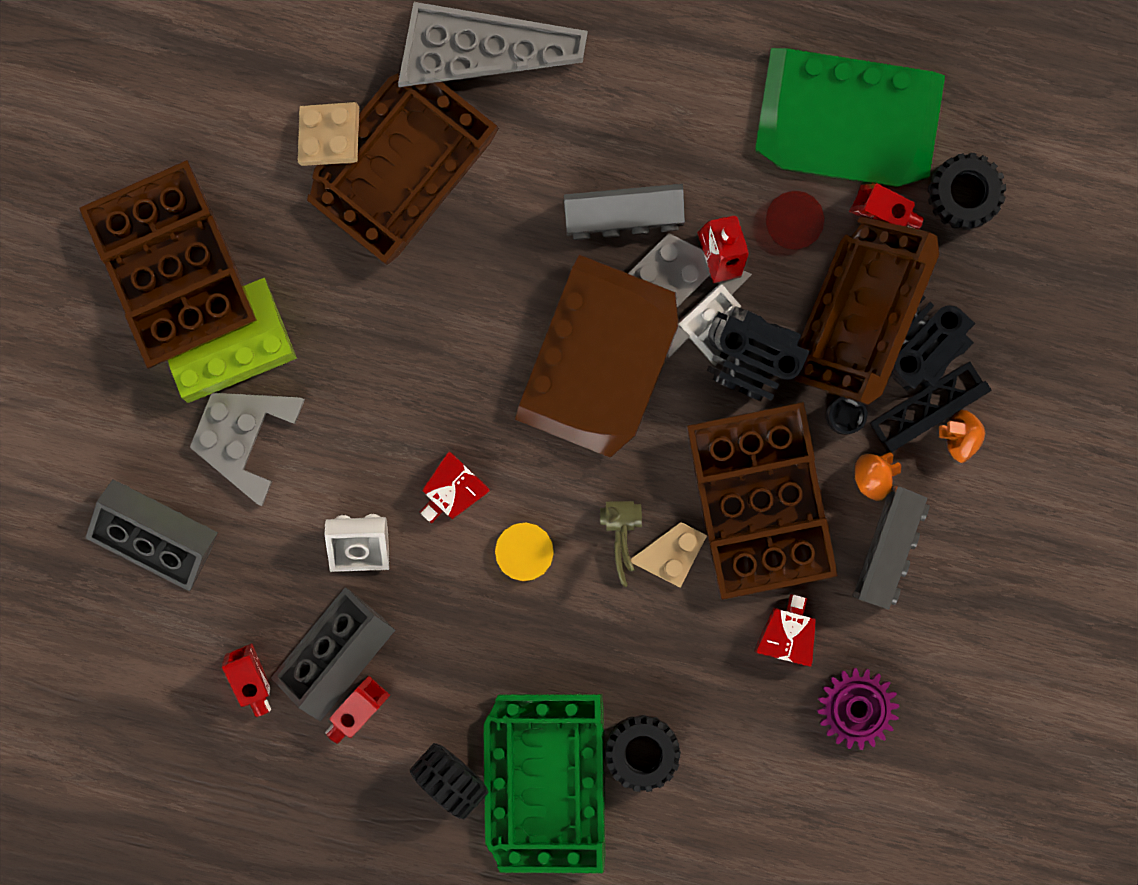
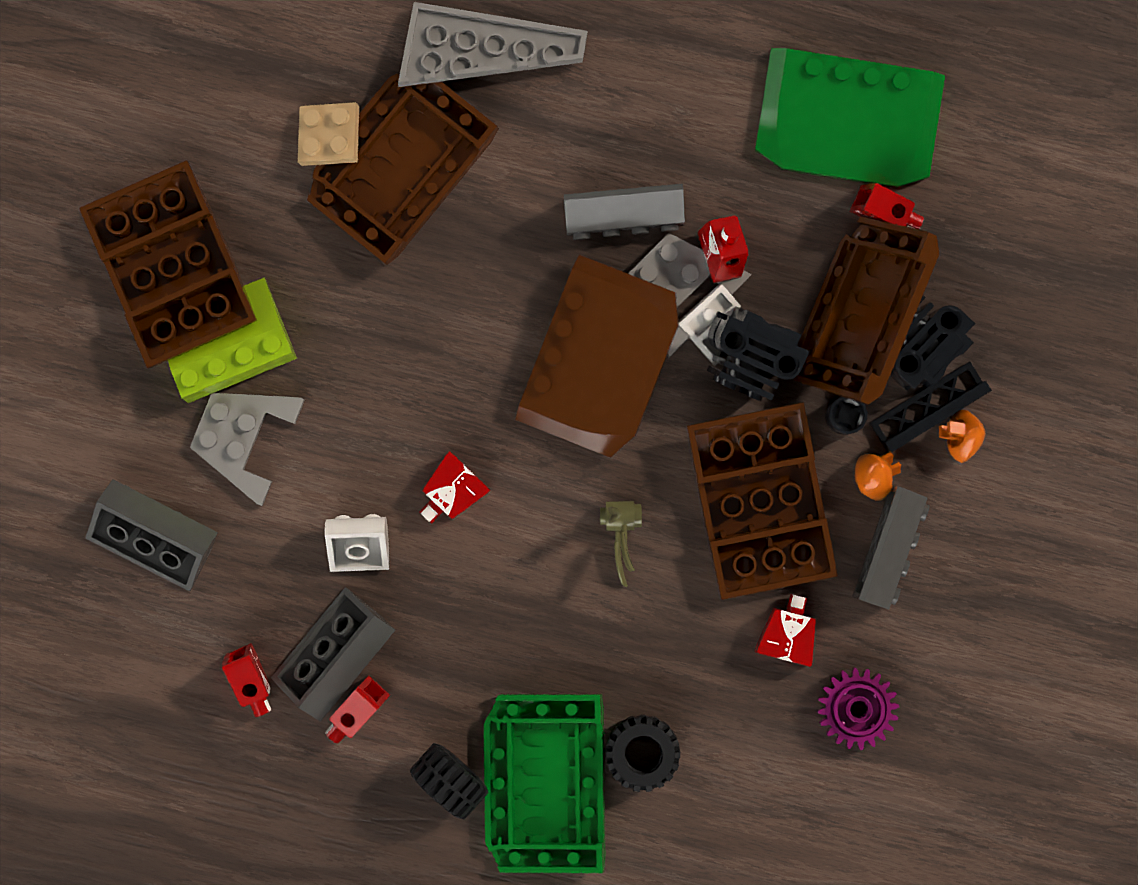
yellow tile [495,522,554,581] -> none
tan wing [631,522,707,588] -> none
clear red tile [765,190,825,250] -> none
black tyre [927,153,1006,230] -> none

